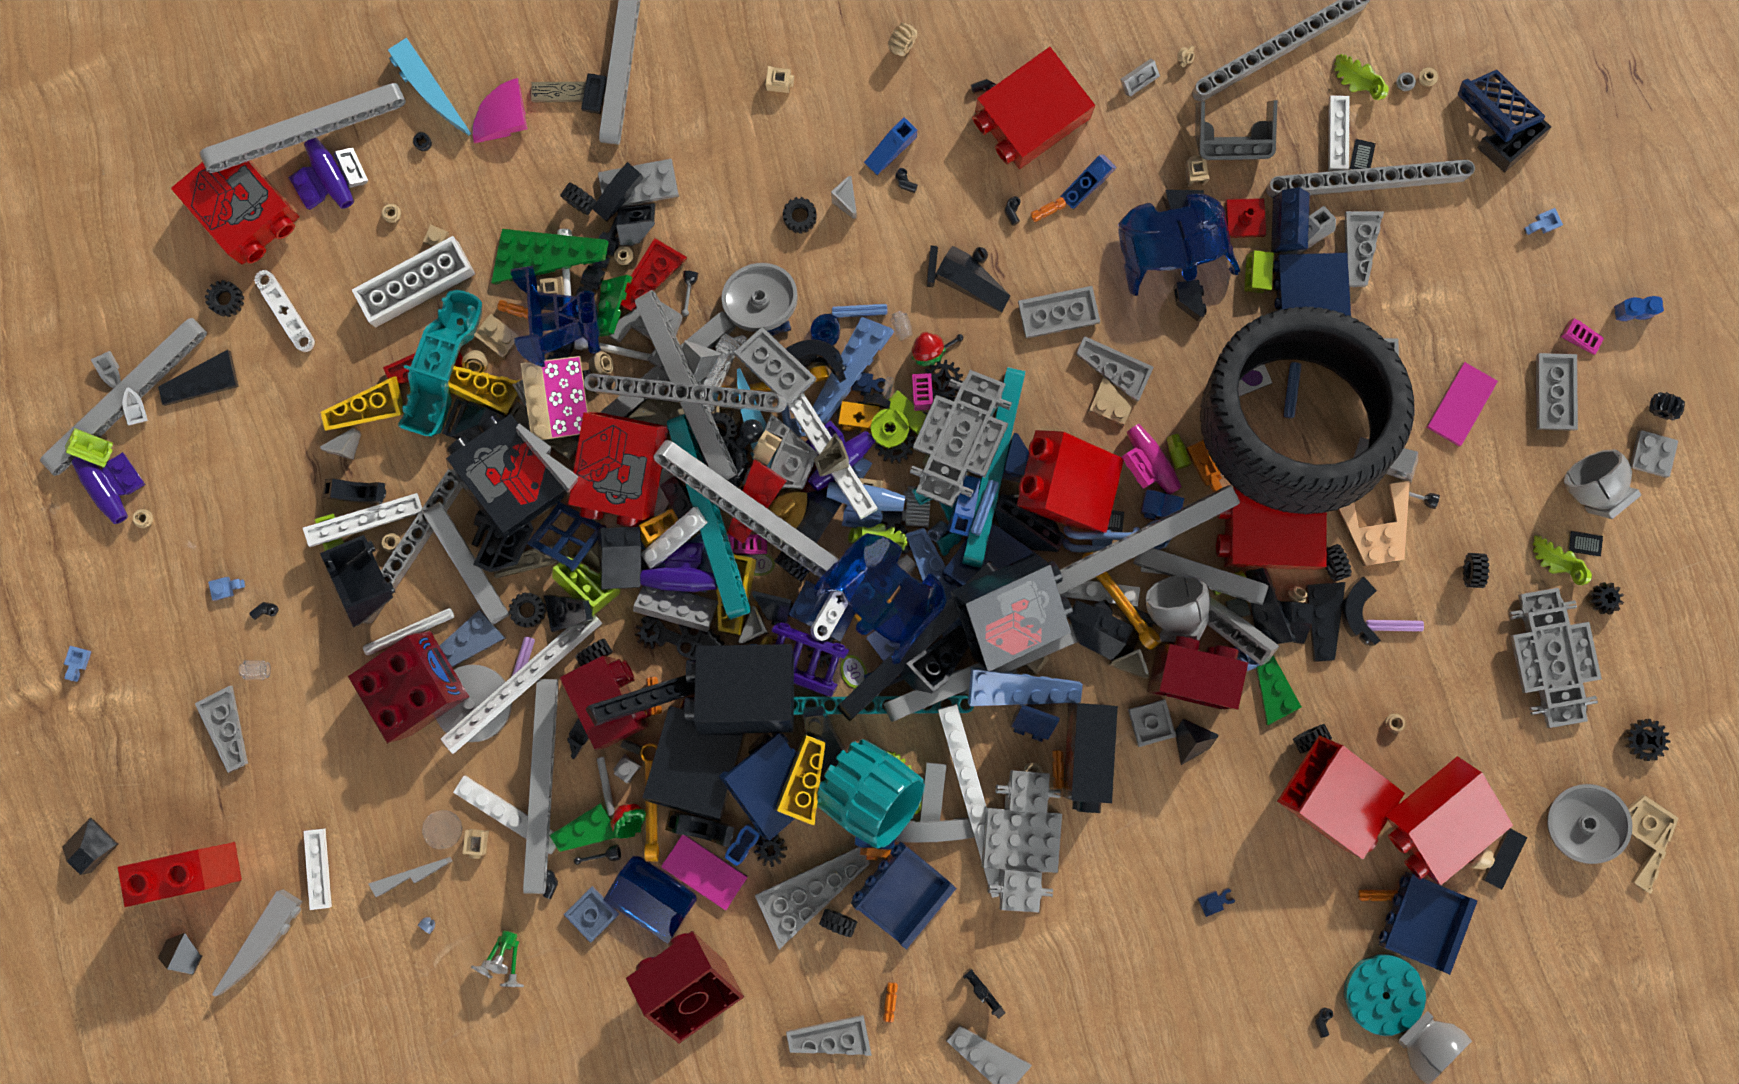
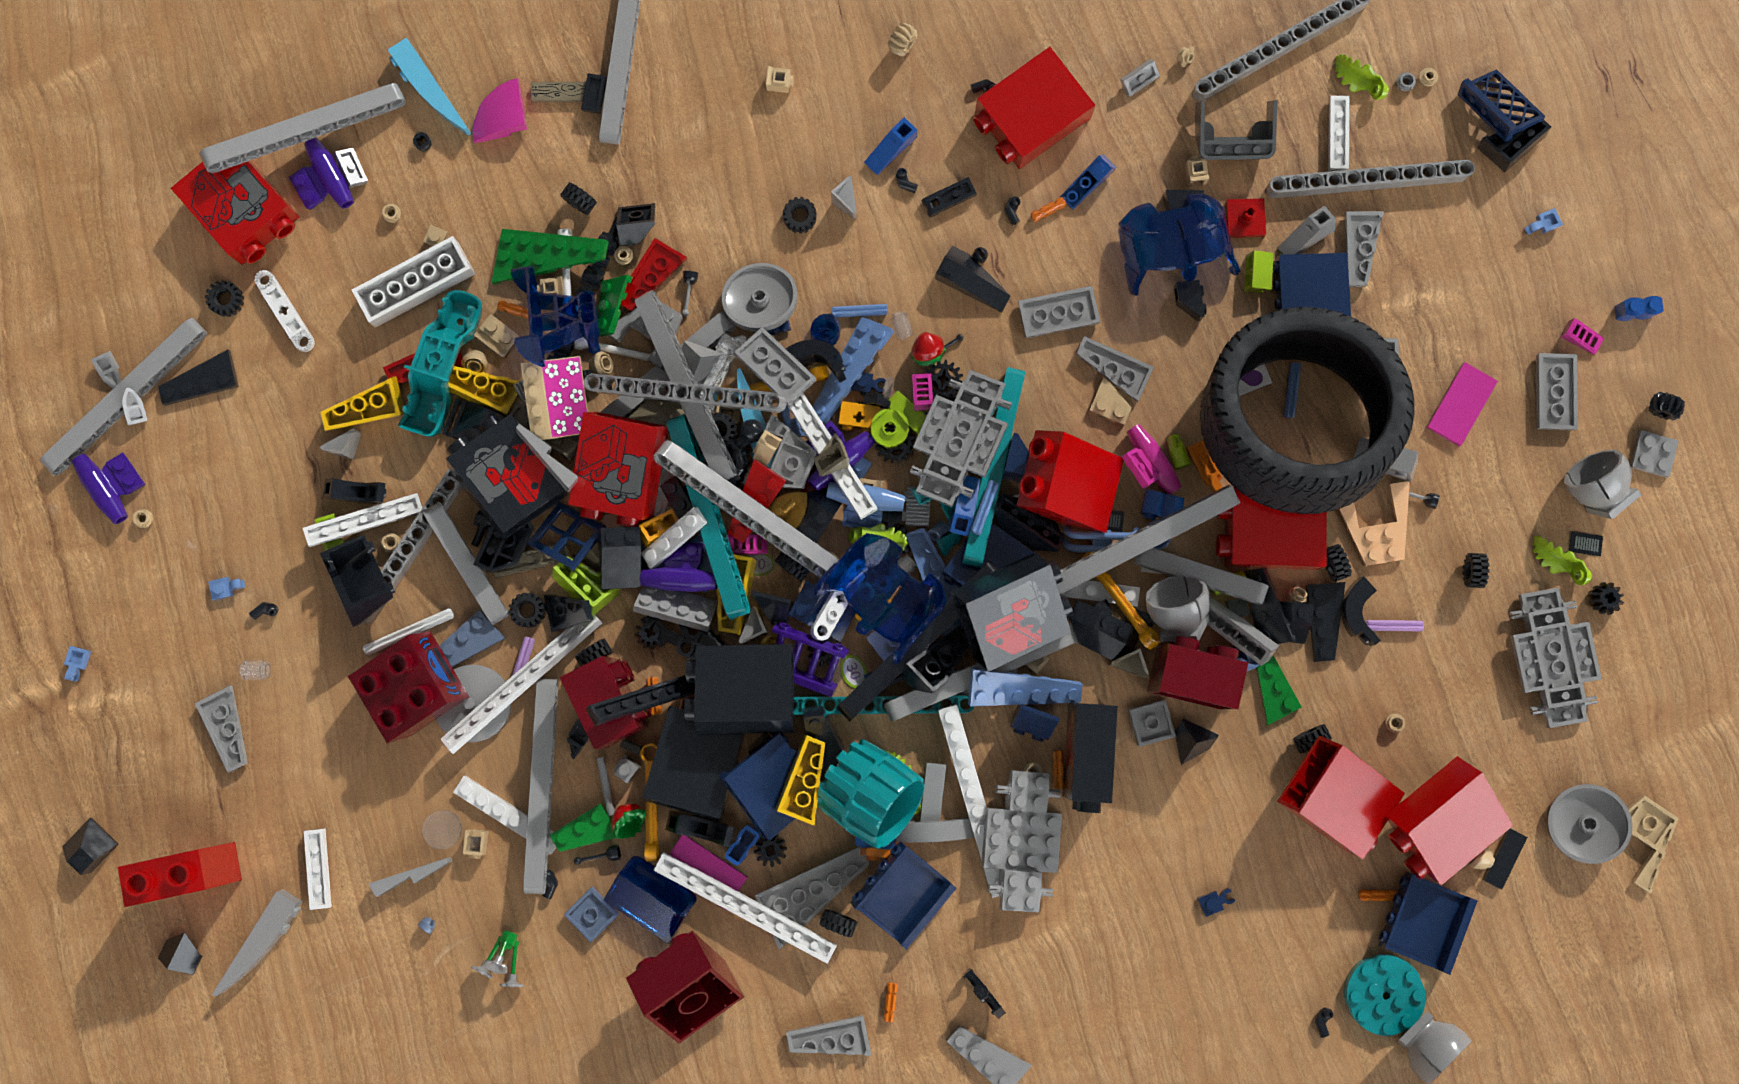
lime hinge [65,428,113,467] -> none
black slope [592,162,644,222] -> none
light grey plate [598,159,679,207] -> none
black tile [927,245,938,288] -> none
dark blue slope [1271,187,1310,253] -> none
black sticker [1350,139,1376,169] -> none
black gear [1624,719,1671,761] -> none
none -> white plate [654,852,837,964]
none -> black plate [921,177,977,218]

